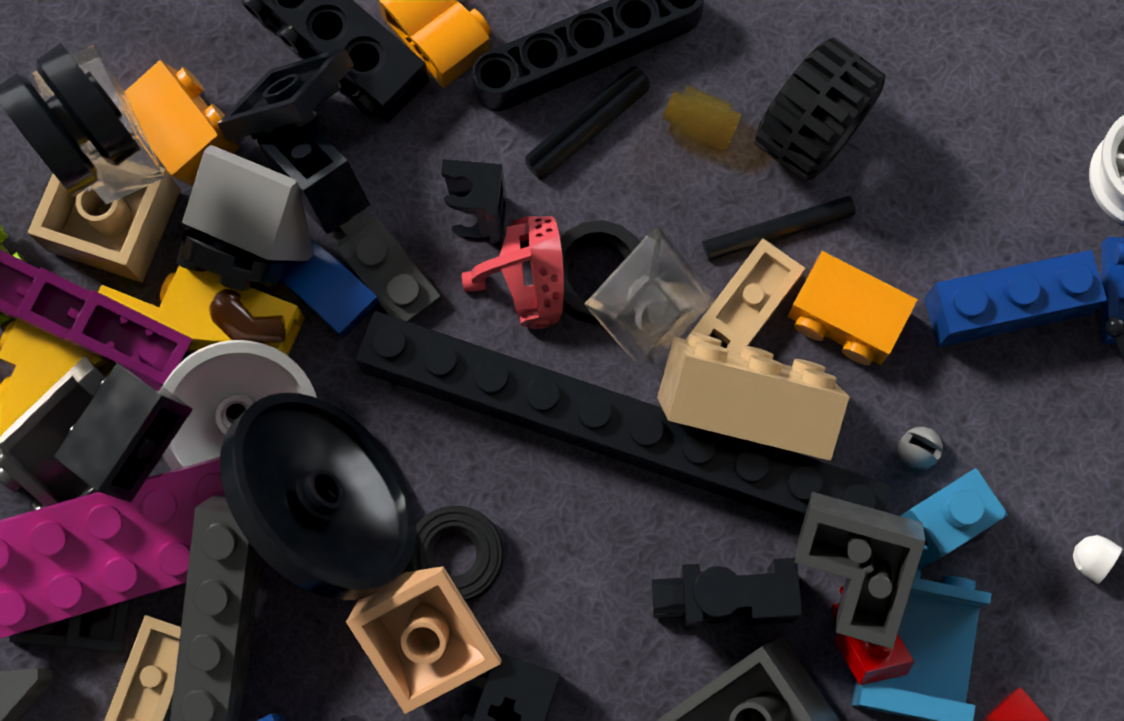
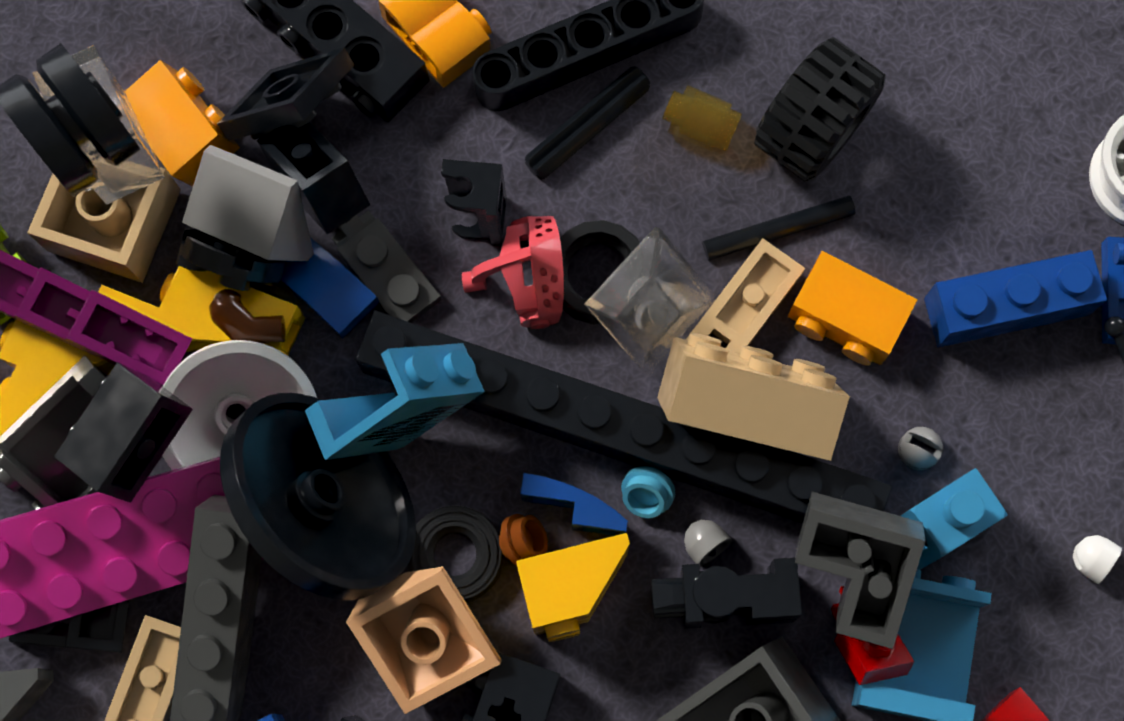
none -> dark azure panel [305,343,485,460]
none -> dark orange plate [499,514,548,566]
none -> yellow slope [516,533,630,642]
none -> blue slope [520,473,628,536]
none -> medium azure plate [621,466,675,518]
none -> light grey hinge [684,520,732,567]

